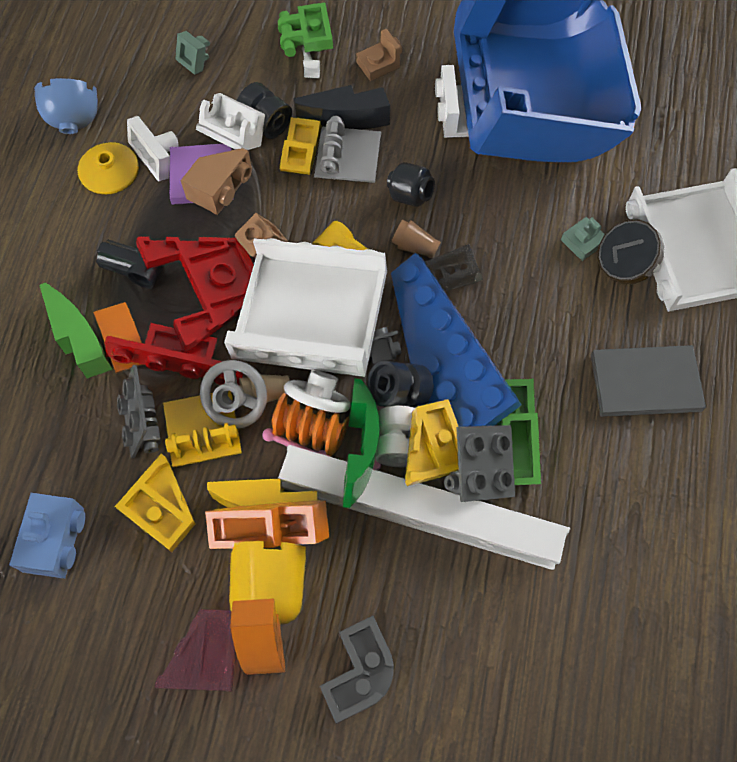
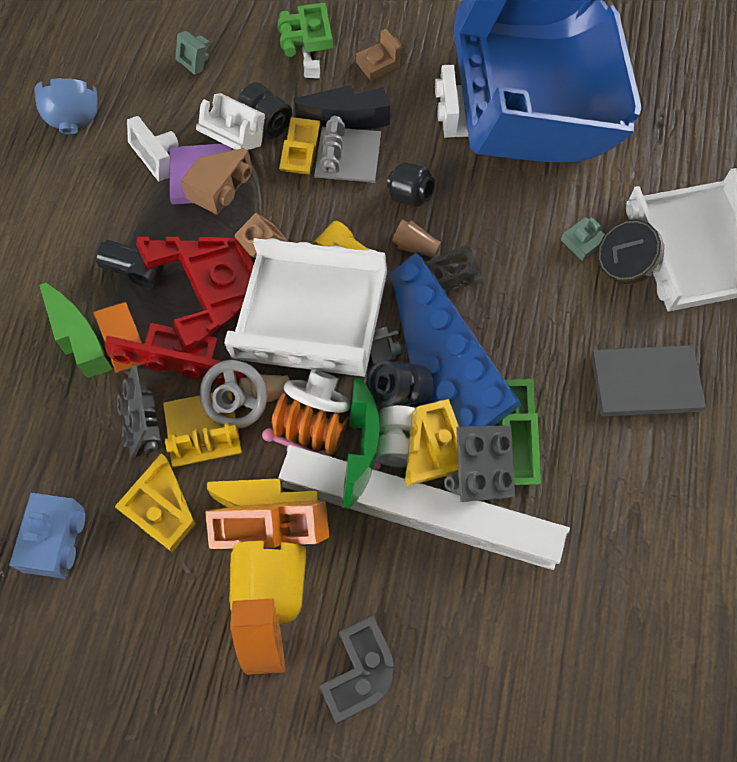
yellow dish [77,142,139,194] -> none
clear pink wing [155,609,236,692] -> none

